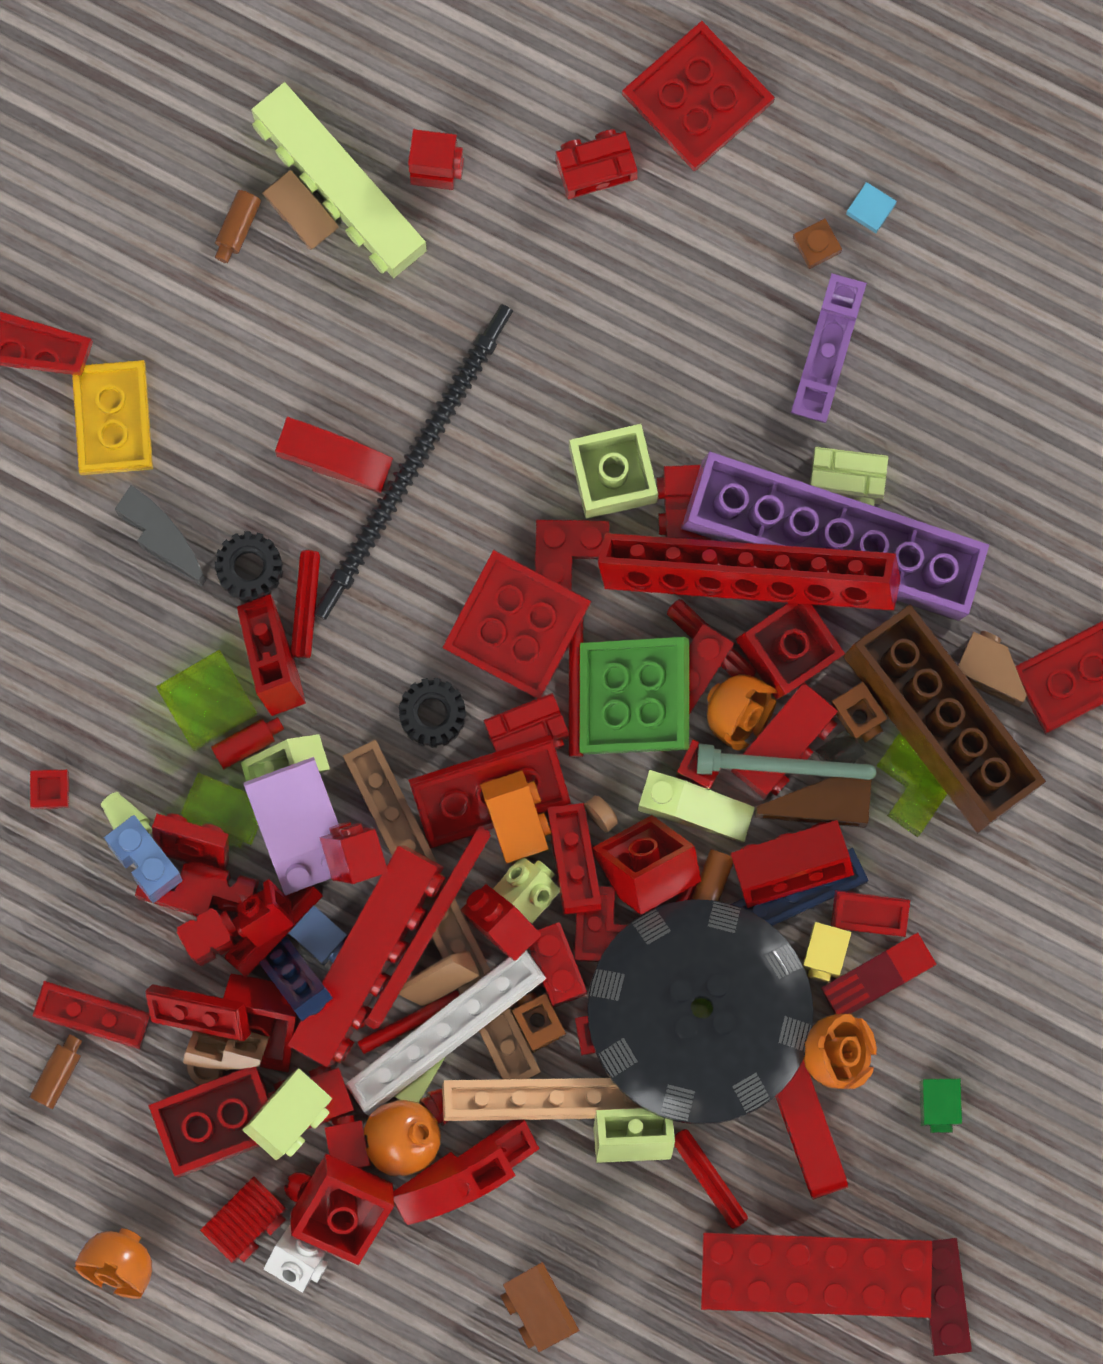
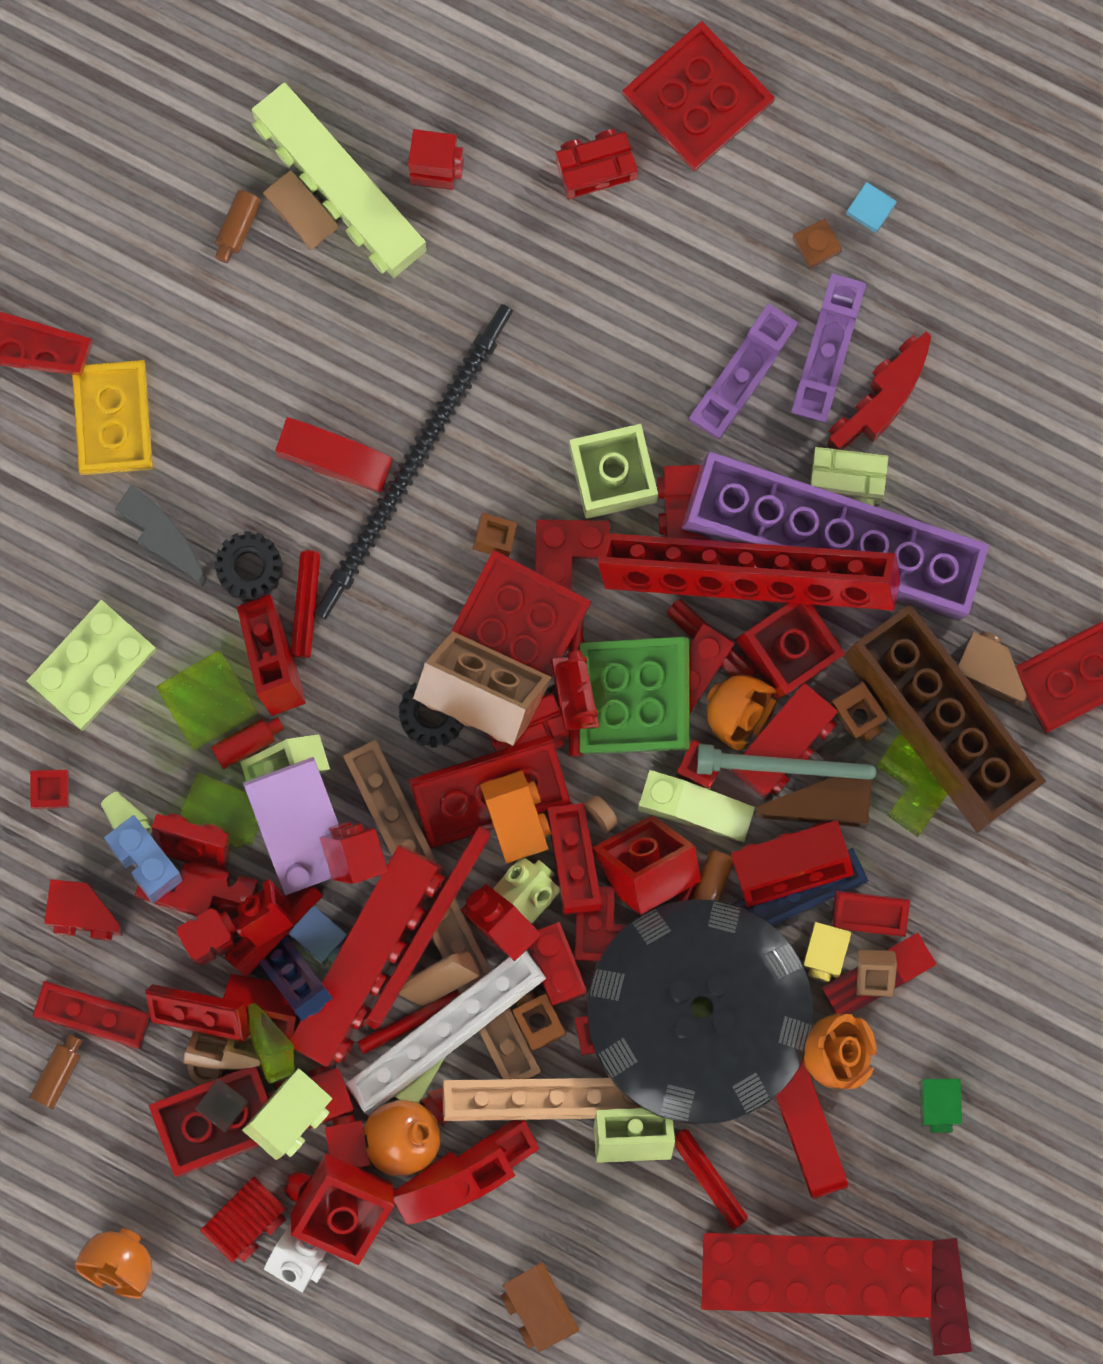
none -> yellowish green plate [27,600,157,731]
none -> red slope [44,879,123,941]
none -> clear smoke plate [195,1079,249,1132]
none -> clear neon green slope [248,1003,294,1083]
none -> medium nougat slope [413,631,552,745]
none -> dark orange plate [472,512,517,557]
none -> red hinge [551,651,599,731]
none -> medium lavender slope [688,303,798,440]
none -> red slope [827,331,931,450]
none -> medium nougat slope [856,950,897,997]

